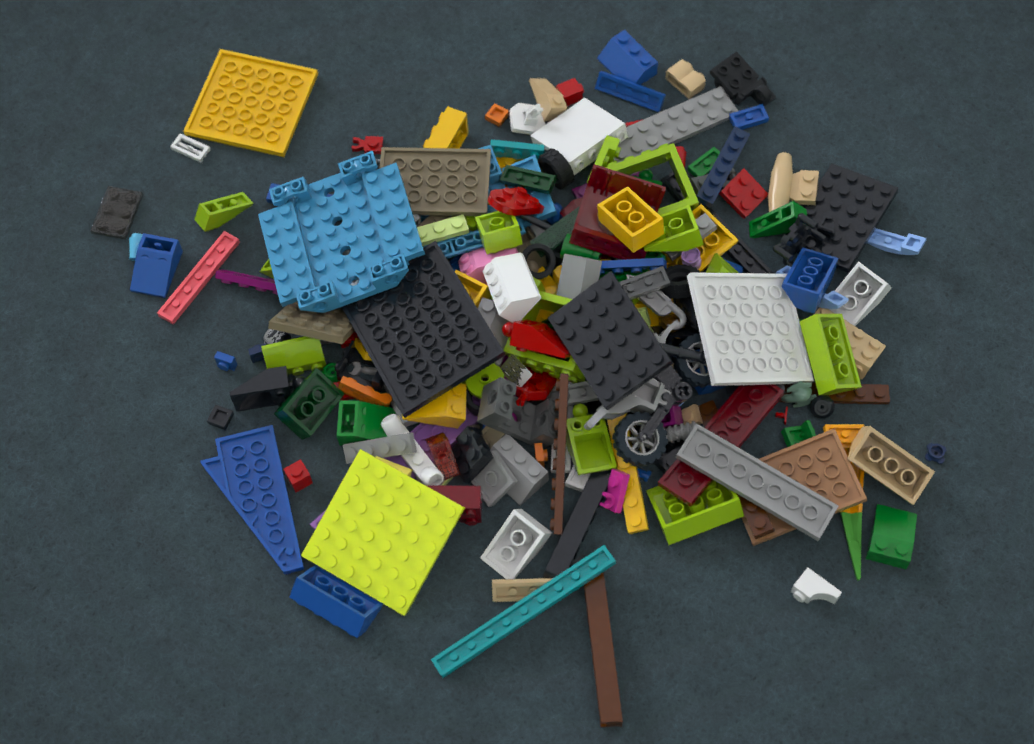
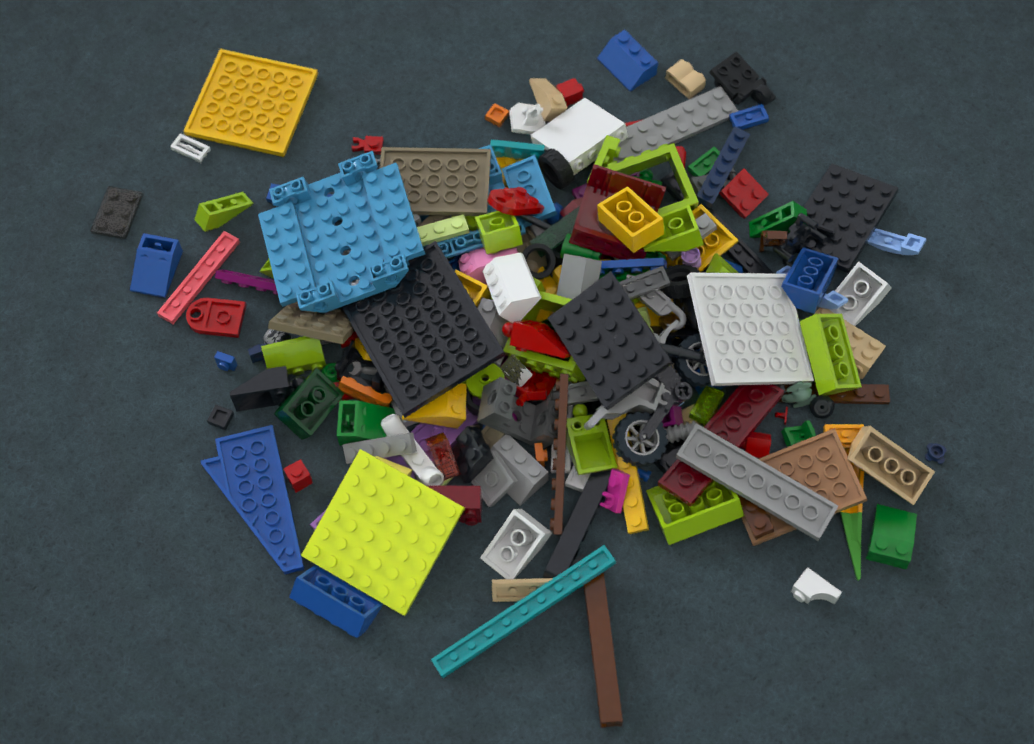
medium azure cone [129,233,143,261] -> none
yellow brick [423,106,468,149] -> none
dark green plate [499,165,557,195] -> none
blue plate [595,71,666,112] -> none
tan plate [768,152,819,212] -> none
none -> red plate [186,298,246,338]
none -> clear neon green plate [689,386,724,425]
none -> red brick [741,432,771,458]
none -> reddish brown piece [759,231,787,253]

